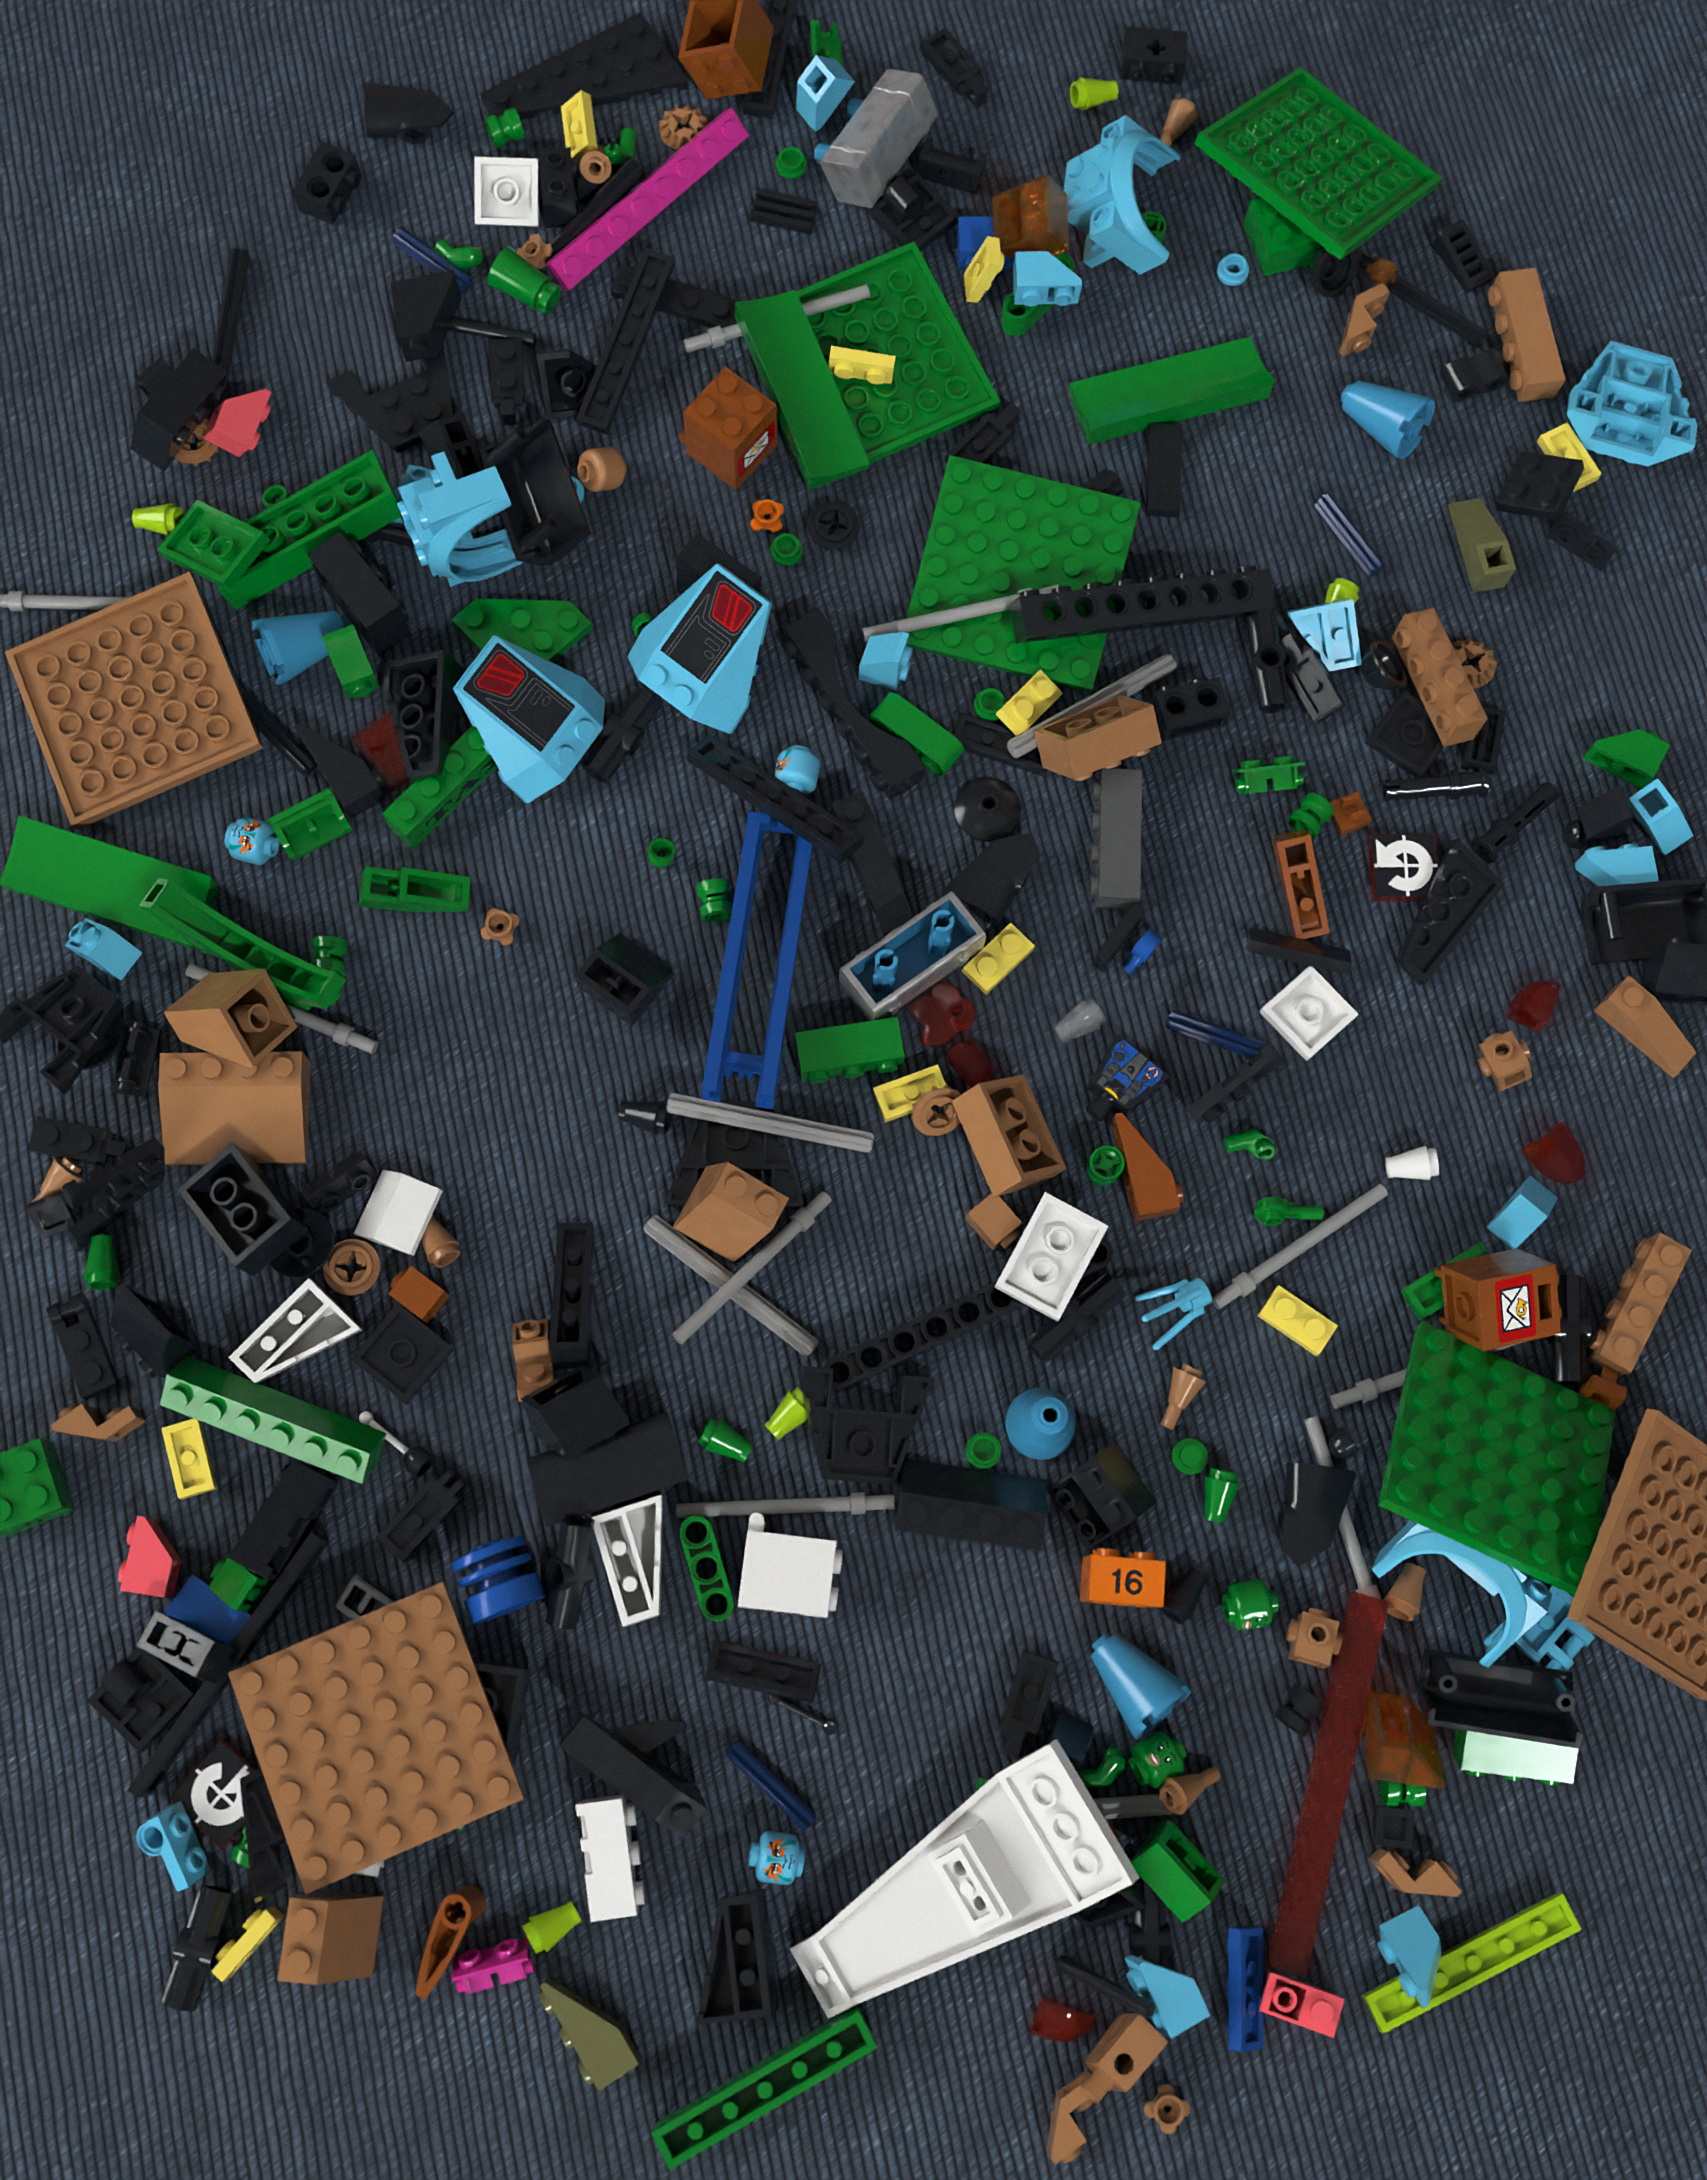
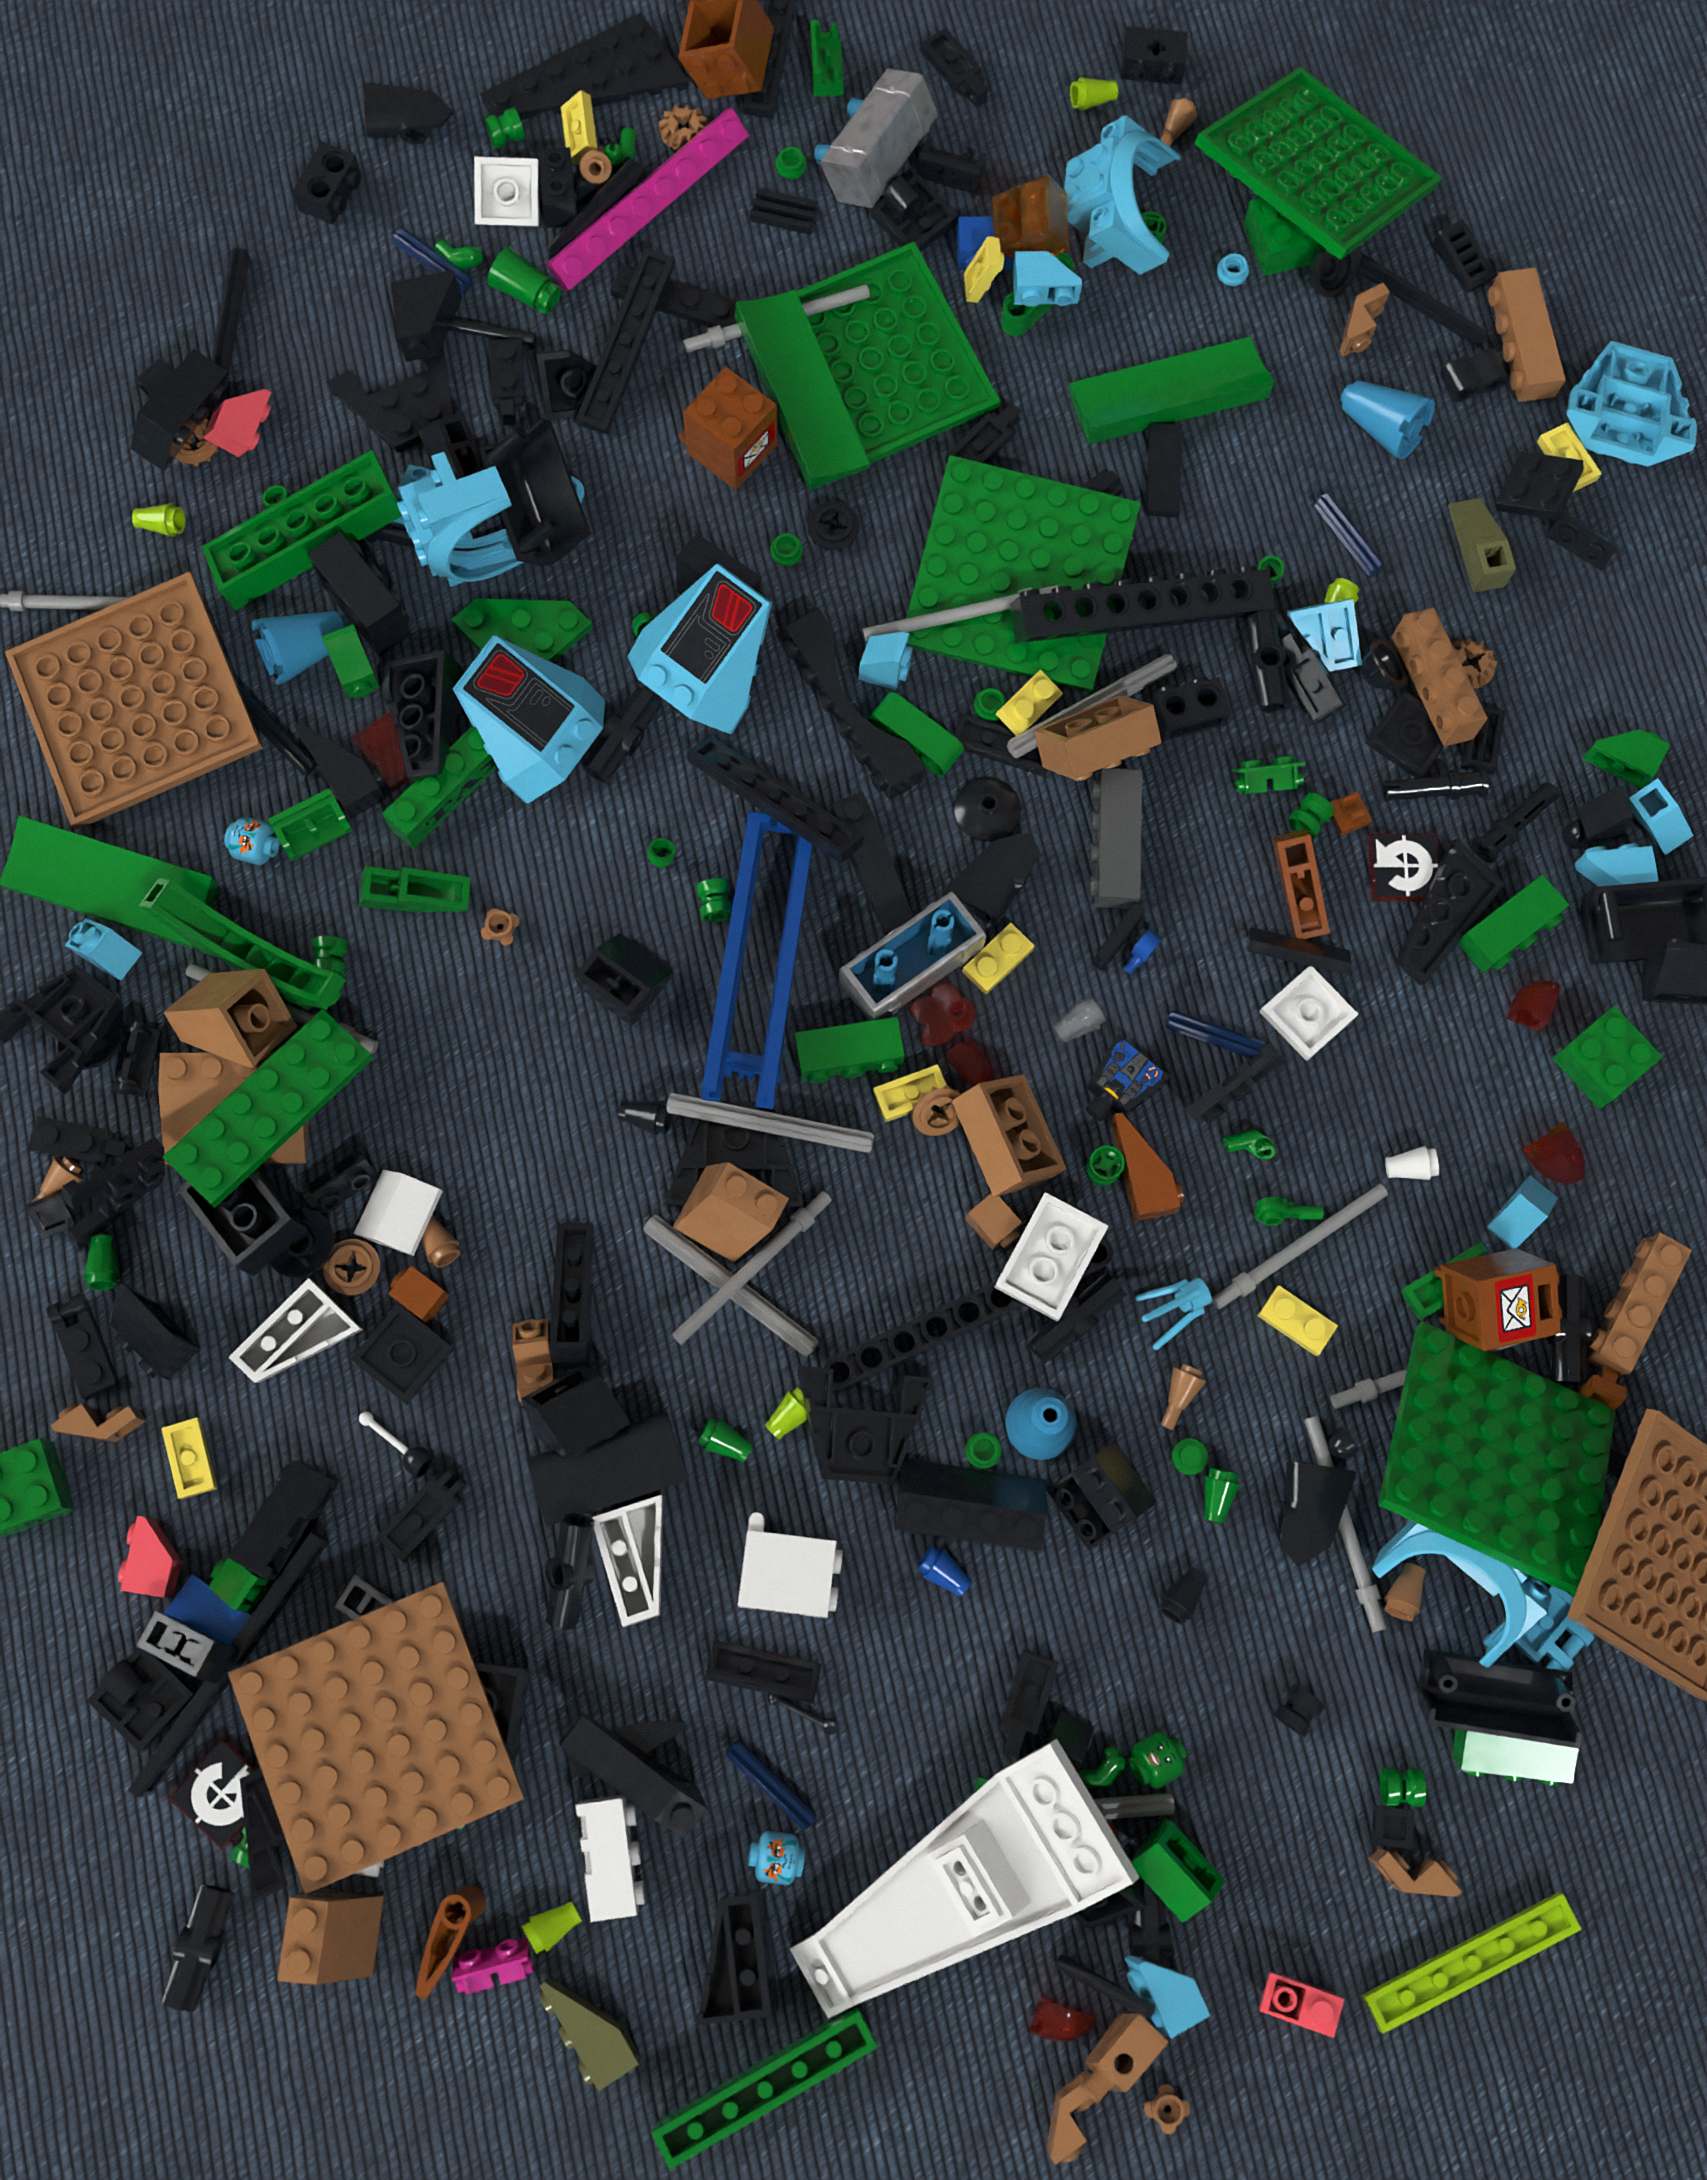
medium azure plate [137,1801,211,1891] -> none
green plate [157,500,270,591] -> none
green brick [160,1356,387,1484] -> none
light yellow plate [211,1906,285,1982] -> none
blue wheel [451,1536,546,1625] -> none
medium nougat plate [517,234,553,270] -> none
medium nougat head [577,447,627,492] -> none
light grey bar [676,1492,895,1518] -> none
green beam [680,1515,734,1622] -> none
orange plate [750,499,784,533] -> none
medium azure head [774,745,820,795] -> none
medium azure slope [796,55,855,132] -> none
light yellow plate [829,346,896,384] -> none
orange brick [1080,1548,1166,1608] -> none
dark azure cone [1091,1632,1192,1740] -> none
medium nougat cone [1159,1767,1220,1815] -> none
green head [1221,1579,1279,1630] -> none
blue plate [1227,1926,1263,2052] -> none
clear red plate [1267,1591,1389,1977] -> none
medium nougat brick [1286,1608,1343,1669] -> none
clear orange slope [1360,1691,1445,1789] -> none
clear orange plate [1366,257,1398,286] -> none
medium azure slope [1377,1905,1441,2009] -> none
medium nougat brick [1477,1030,1532,1092] -> none
medium nougat slope [1593,975,1697,1078] -> none
none -> green plate [162,1009,374,1208]
none -> blue cone [916,1545,972,1597]
none -> green hinge [1258,556,1284,584]
none -> green brick [1458,874,1569,974]
none -> green brick [1552,1005,1663,1109]

